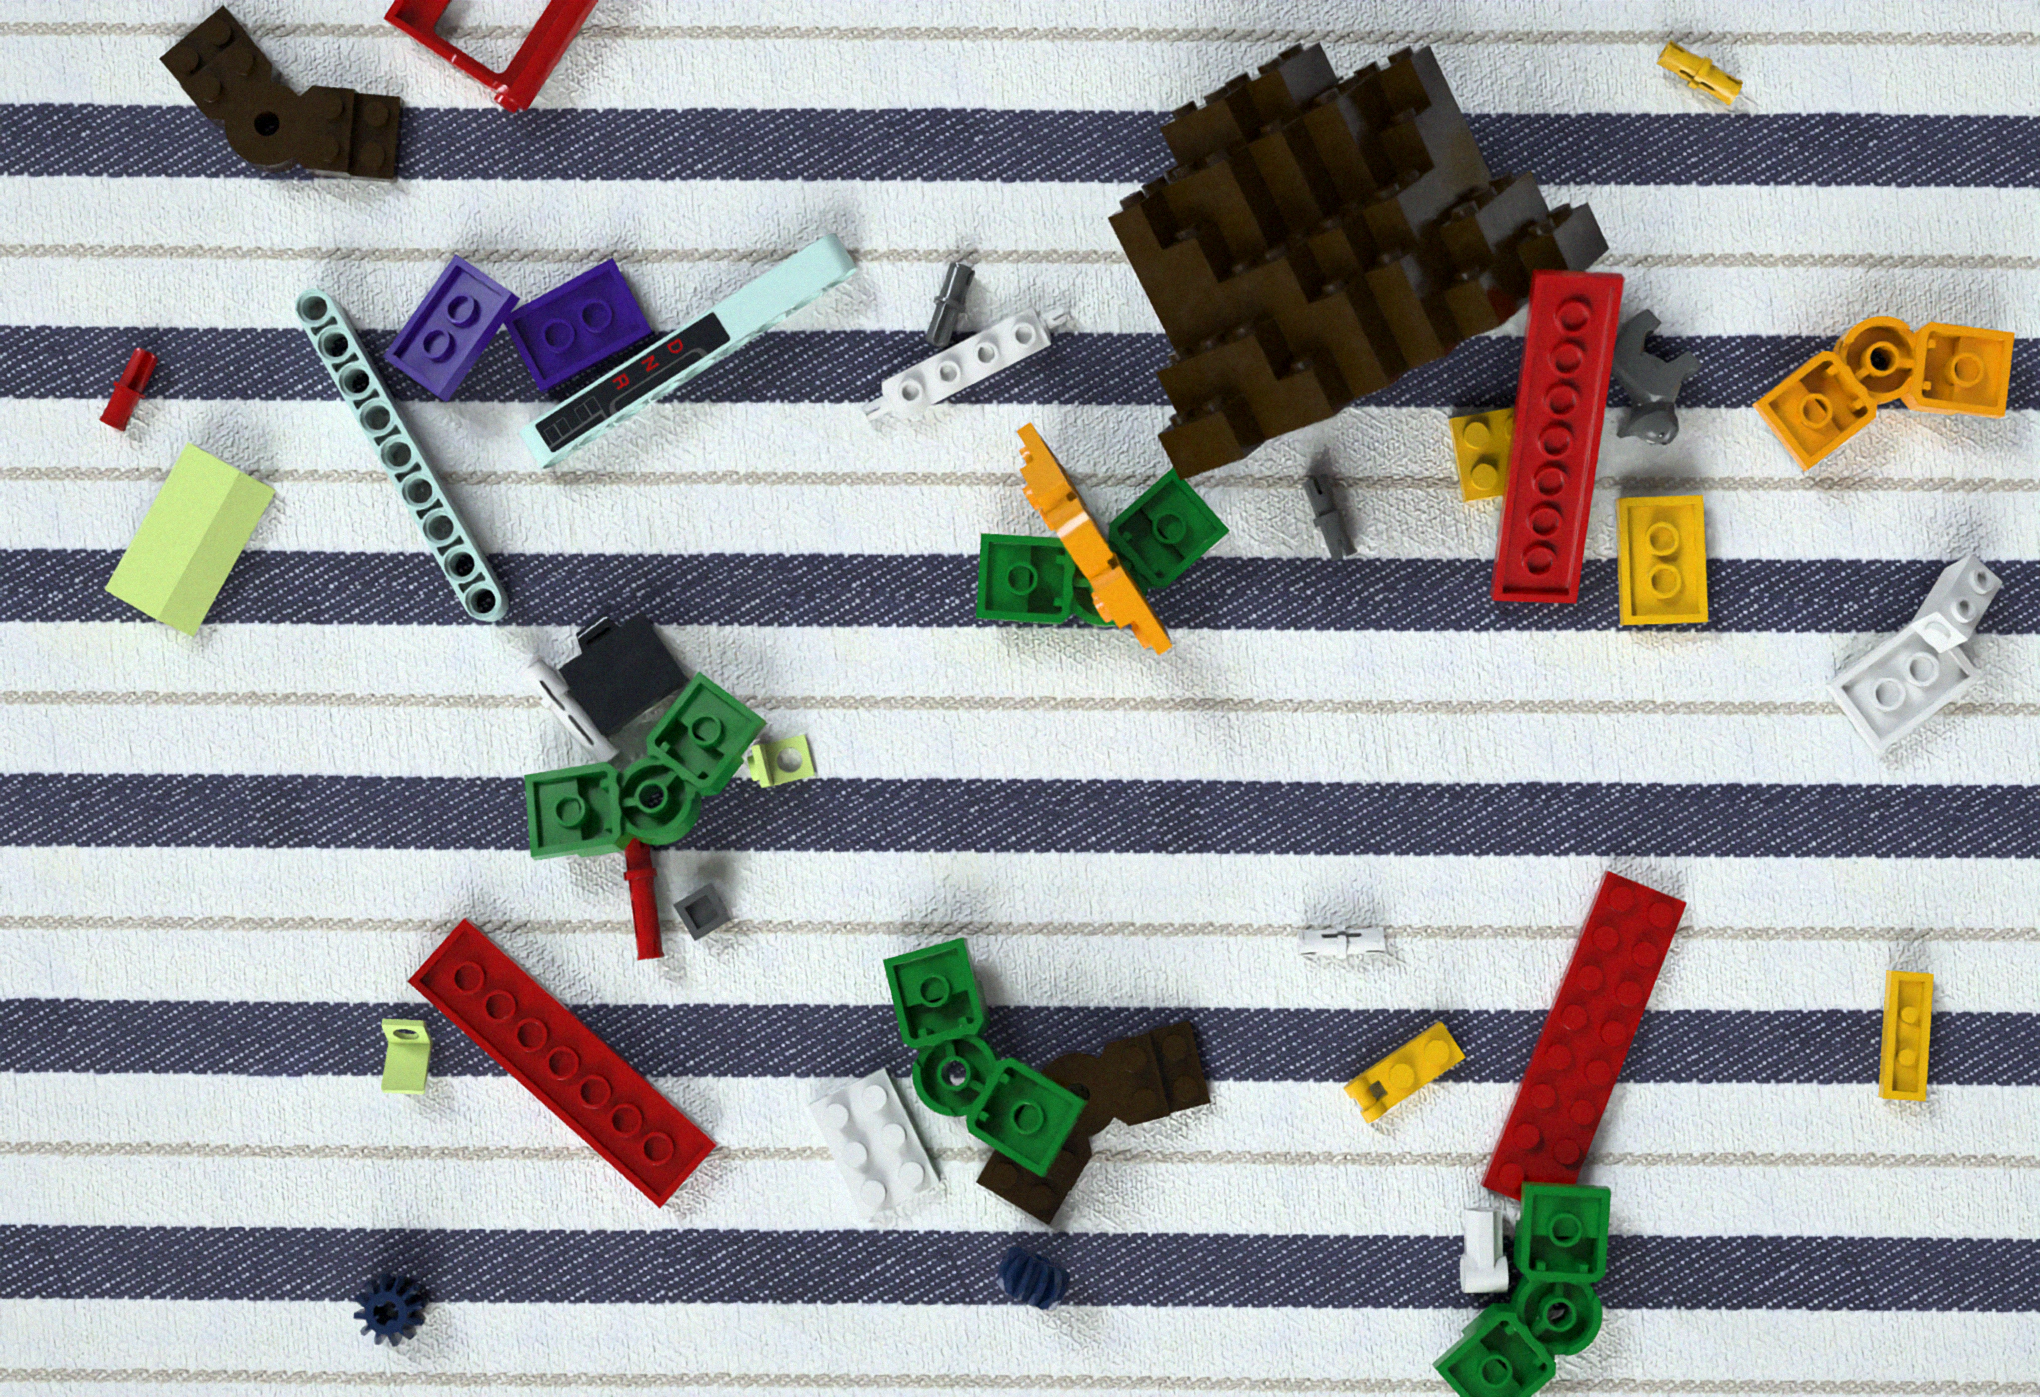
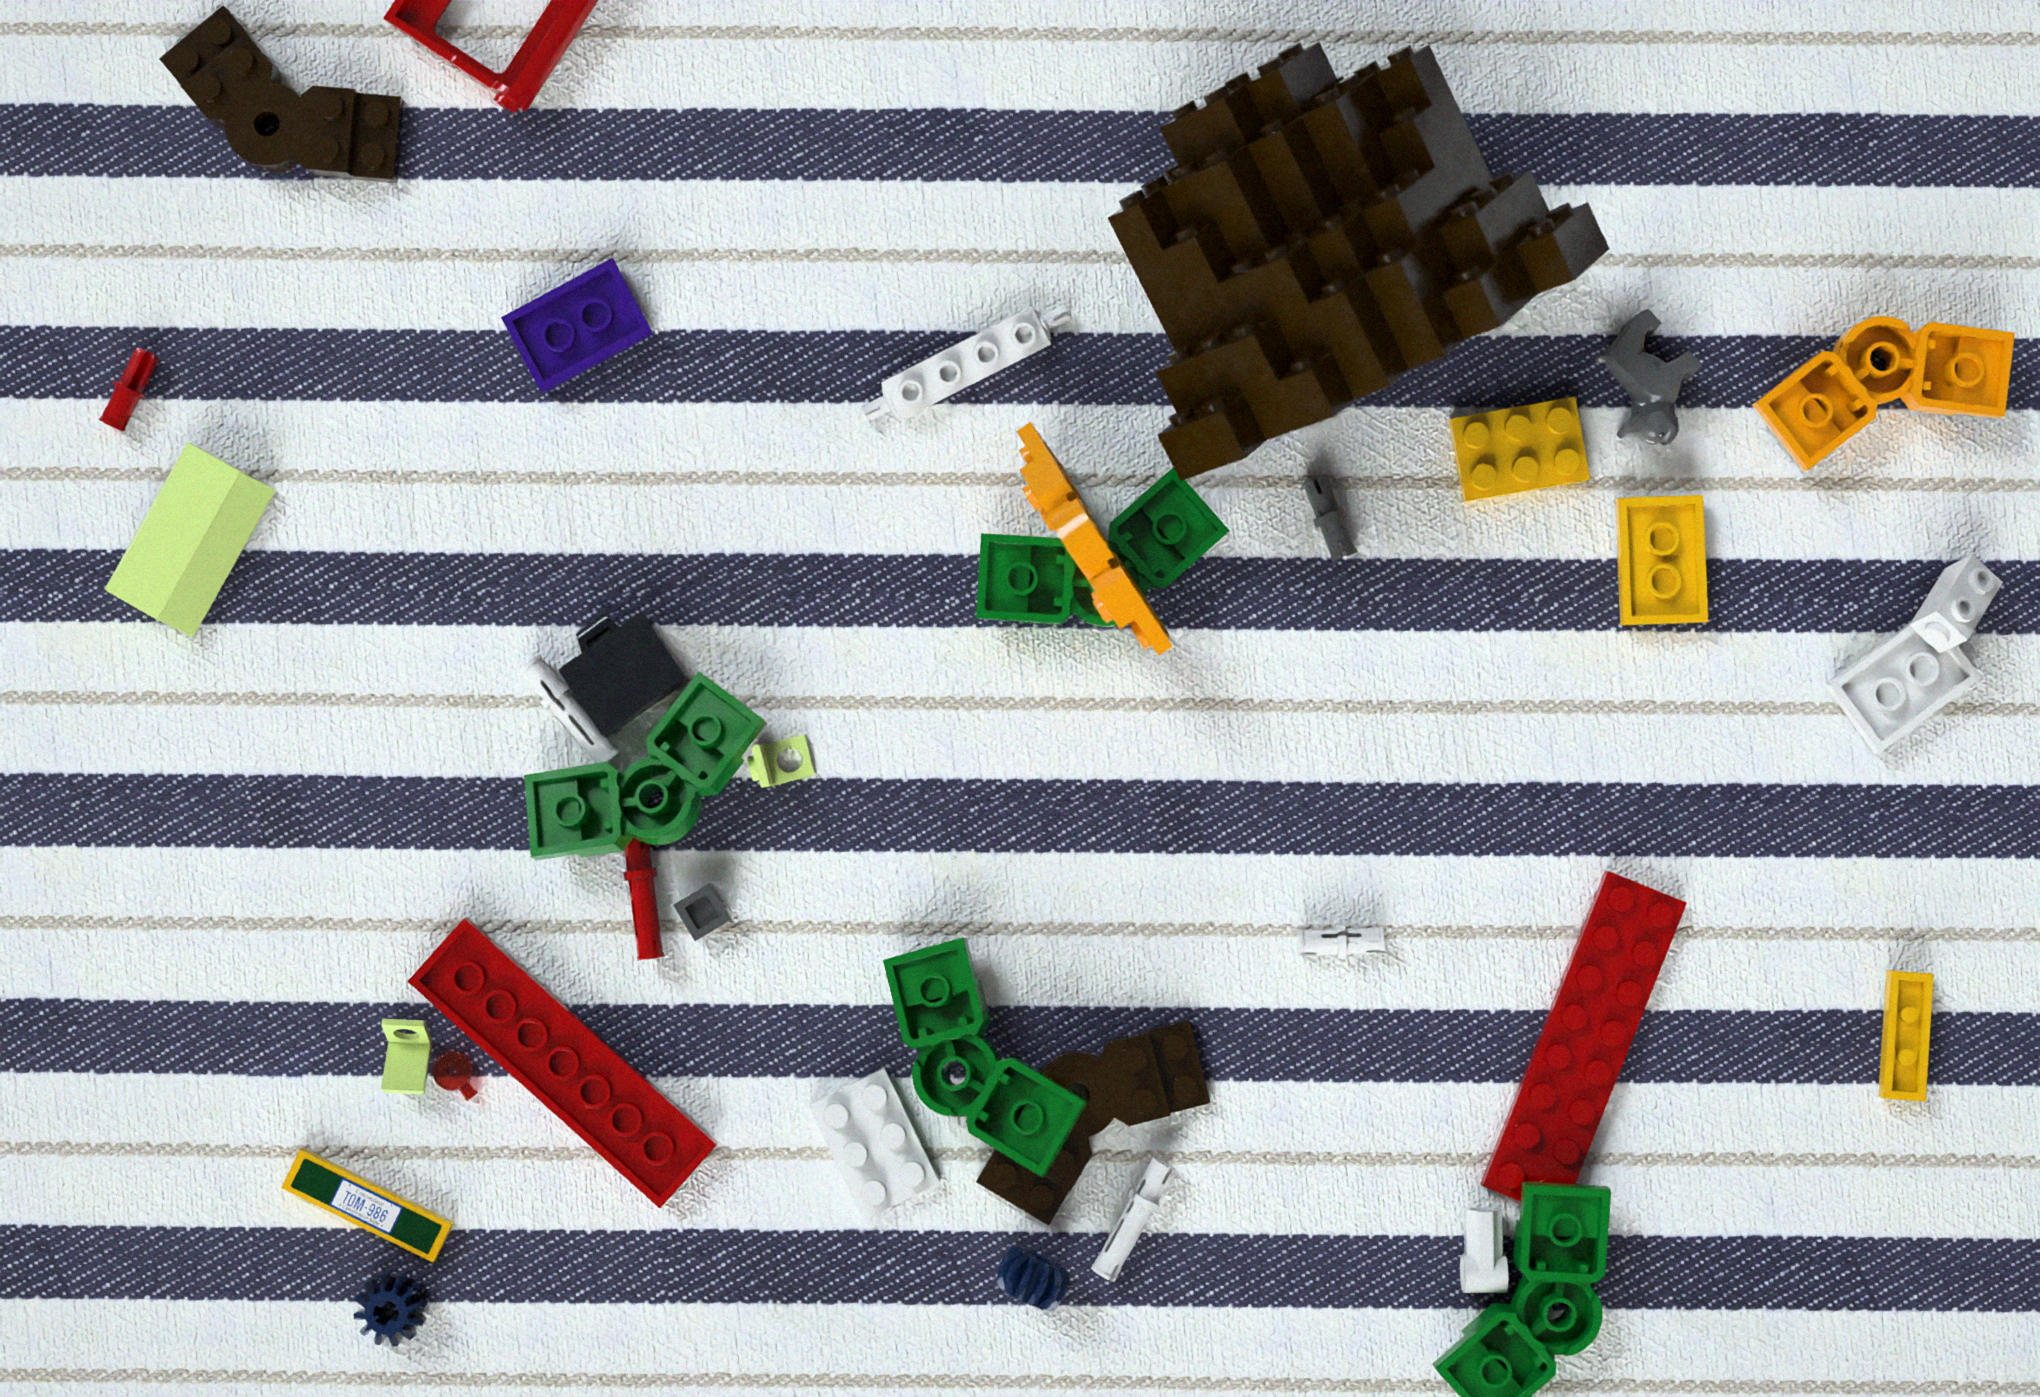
light aqua beam [295,288,509,622] -> none
dark purple plate [383,254,520,402] -> none
light aqua beam [519,233,858,470] -> none
dark grey axle [925,262,975,348] -> none
yellow plate [1343,1021,1466,1123] -> none
red plate [1490,269,1625,604] -> none
yellow pin [1656,40,1744,106] -> none
none -> tile [281,1148,455,1262]
none -> clear red piece [433,1051,478,1101]
none -> white pin [1091,1156,1176,1282]

